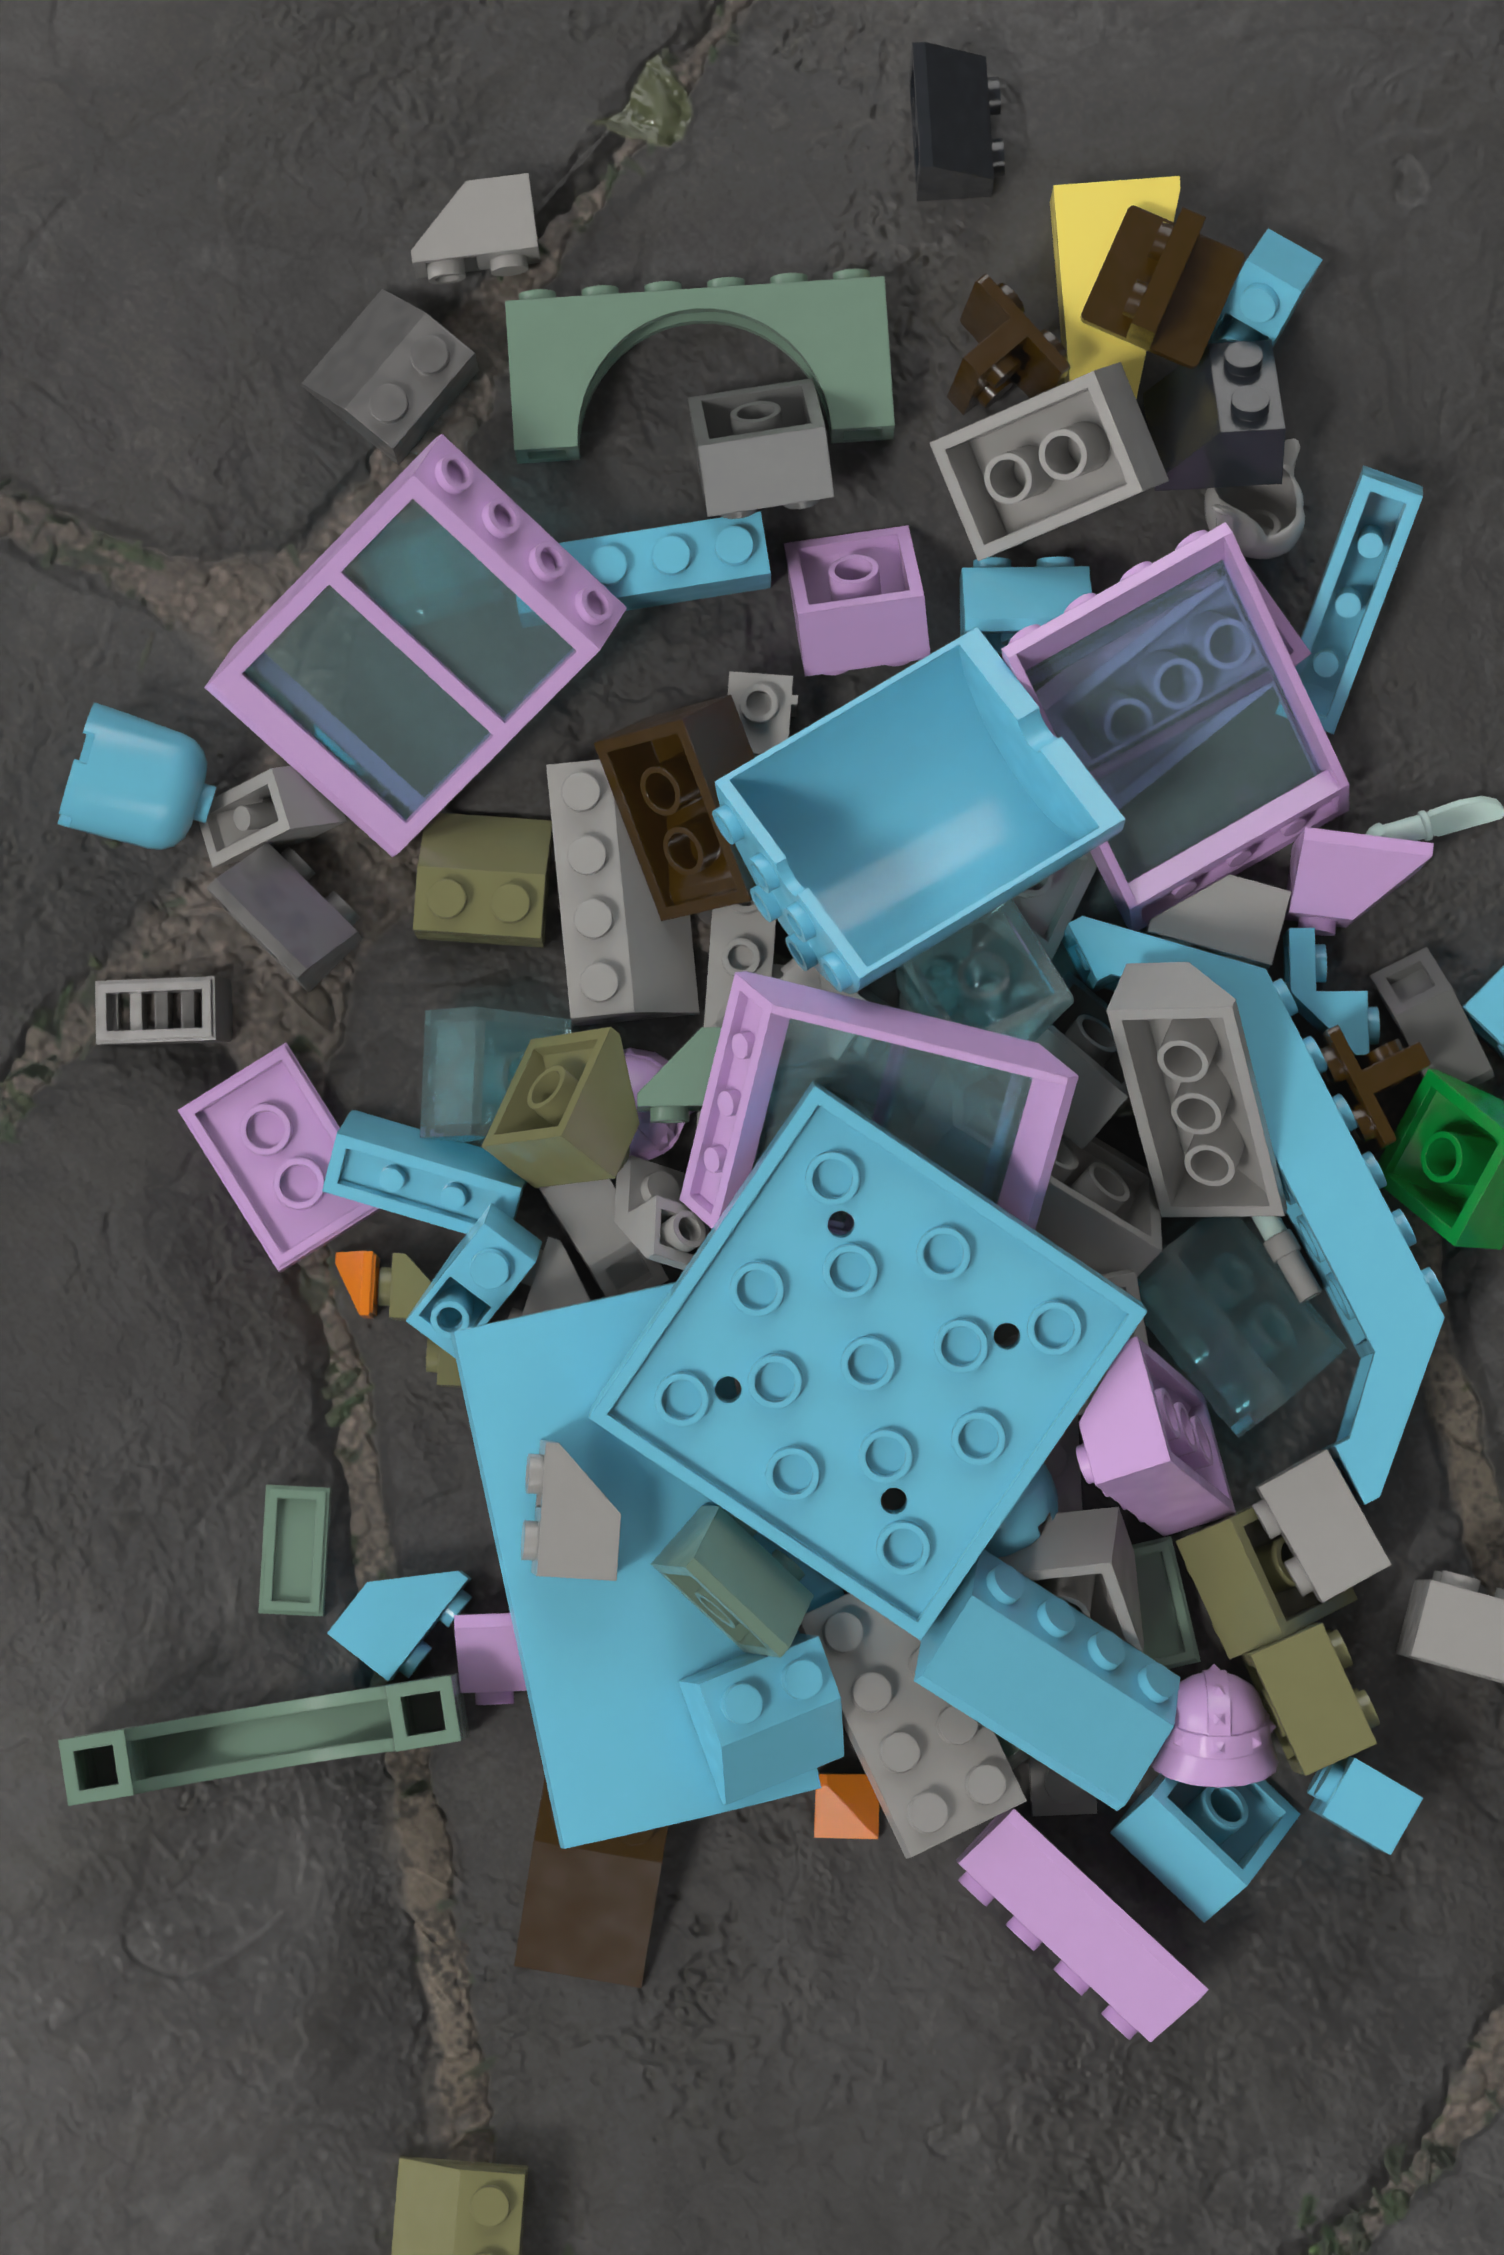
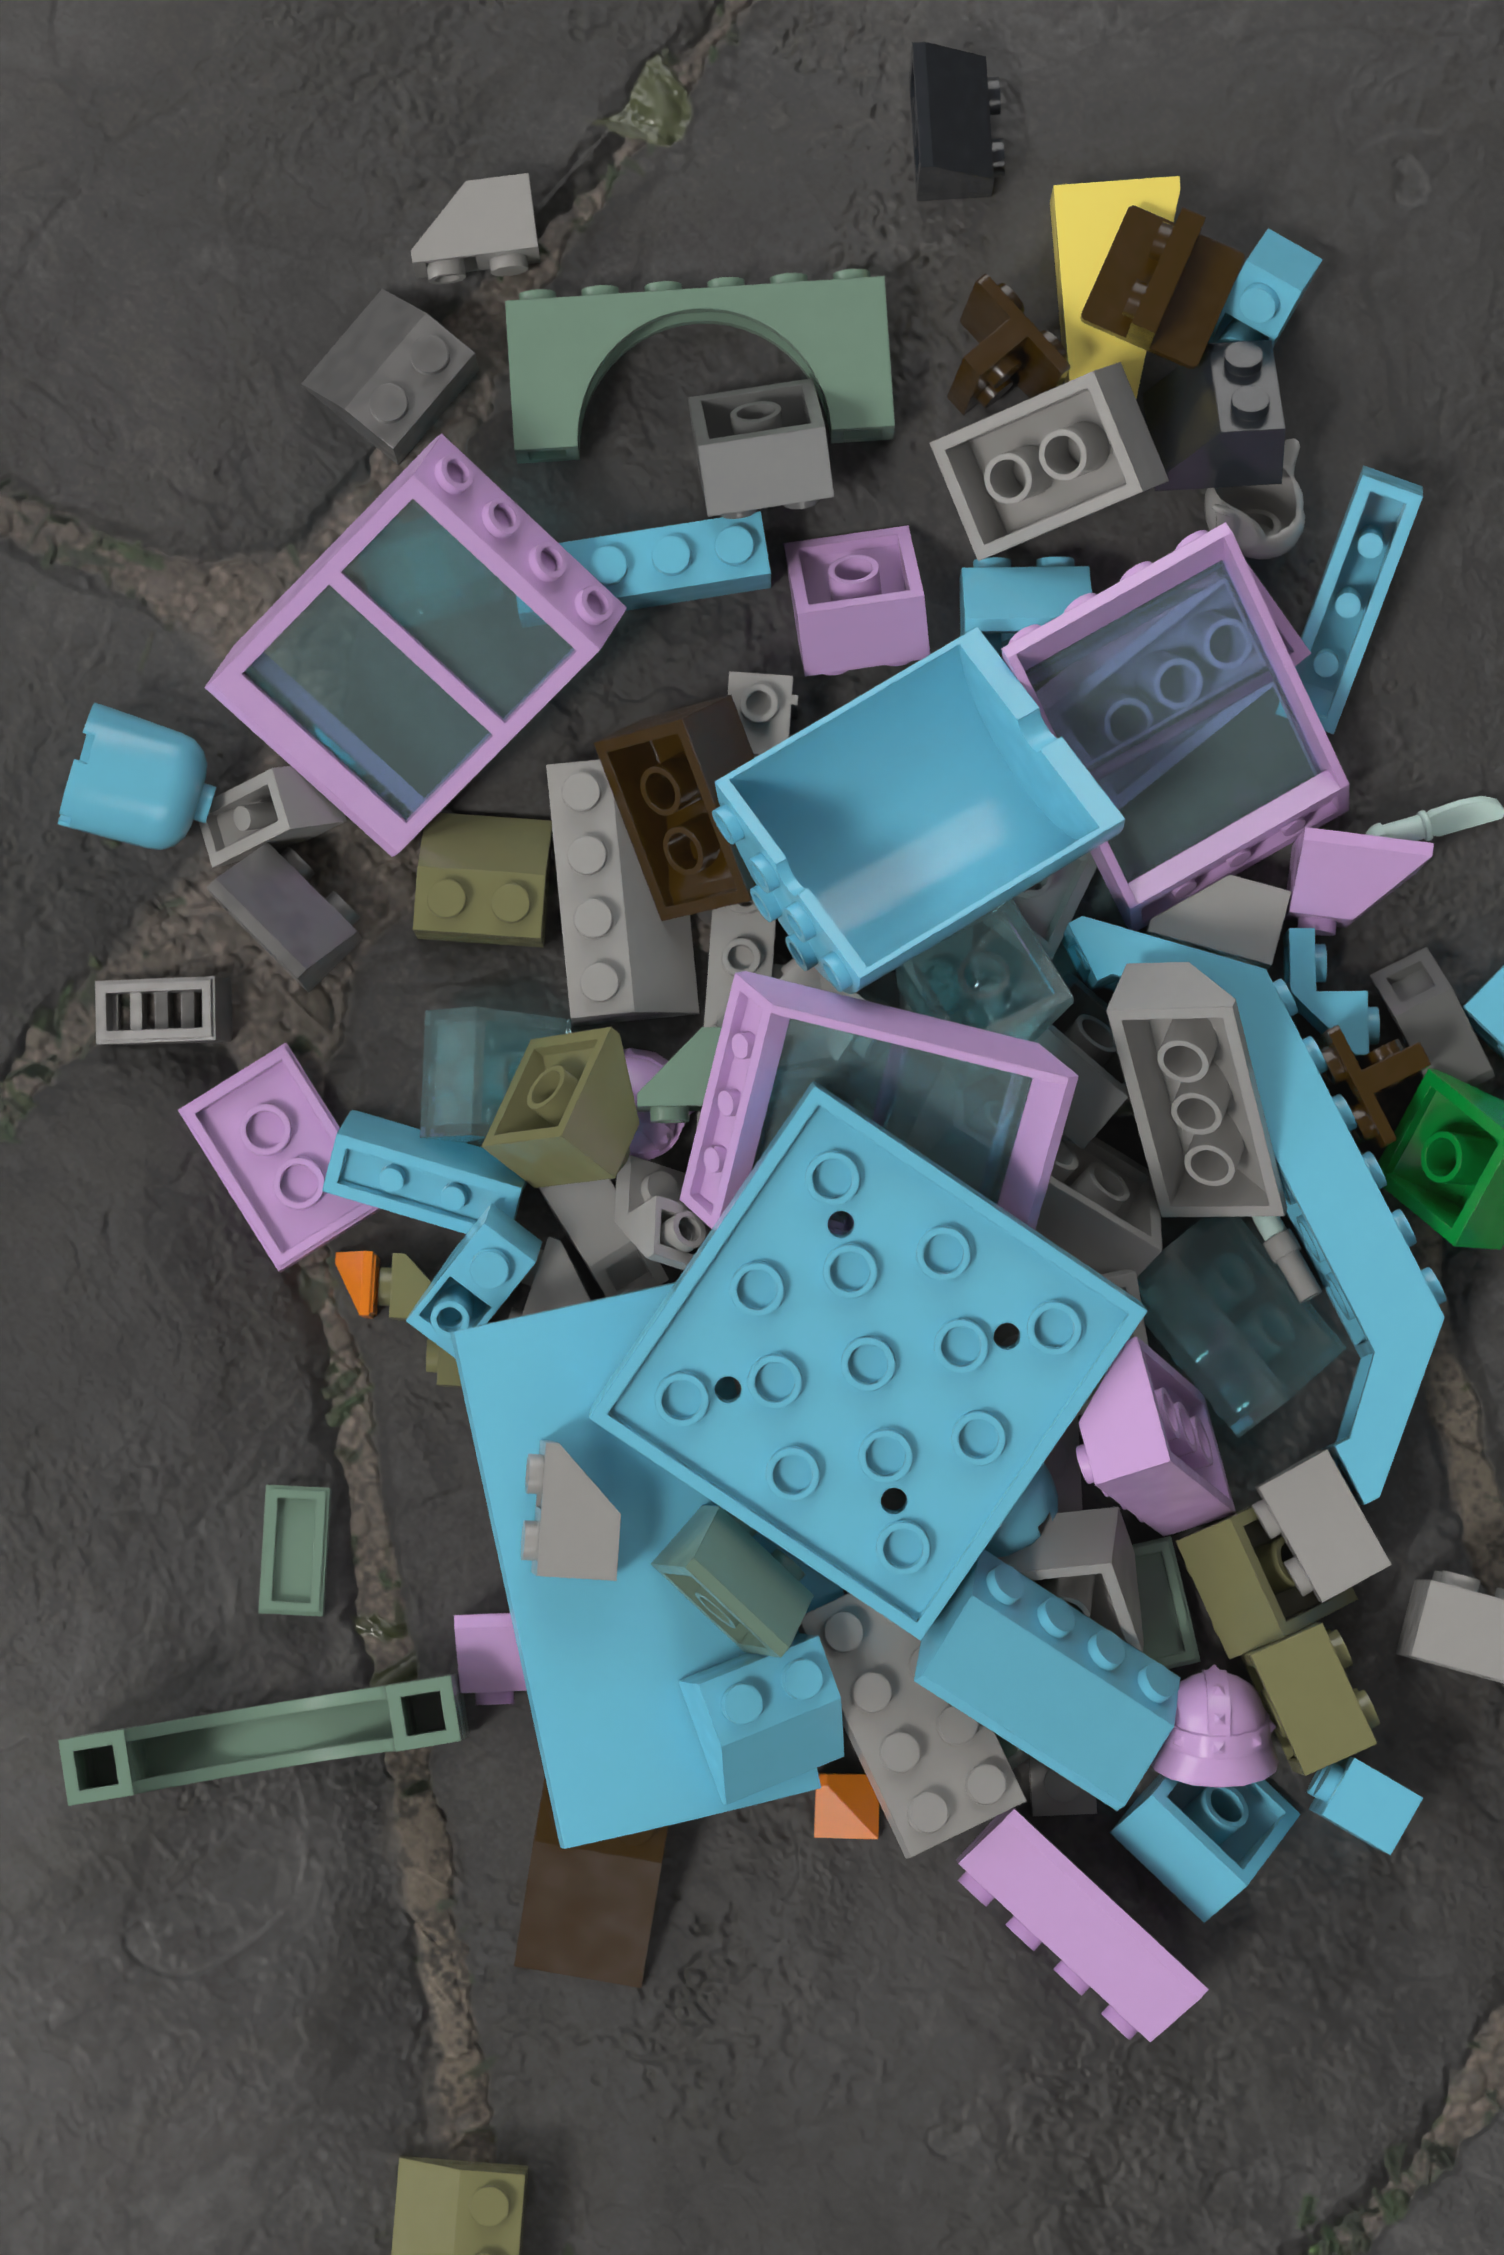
medium azure slope [327,1571,472,1681] -> none

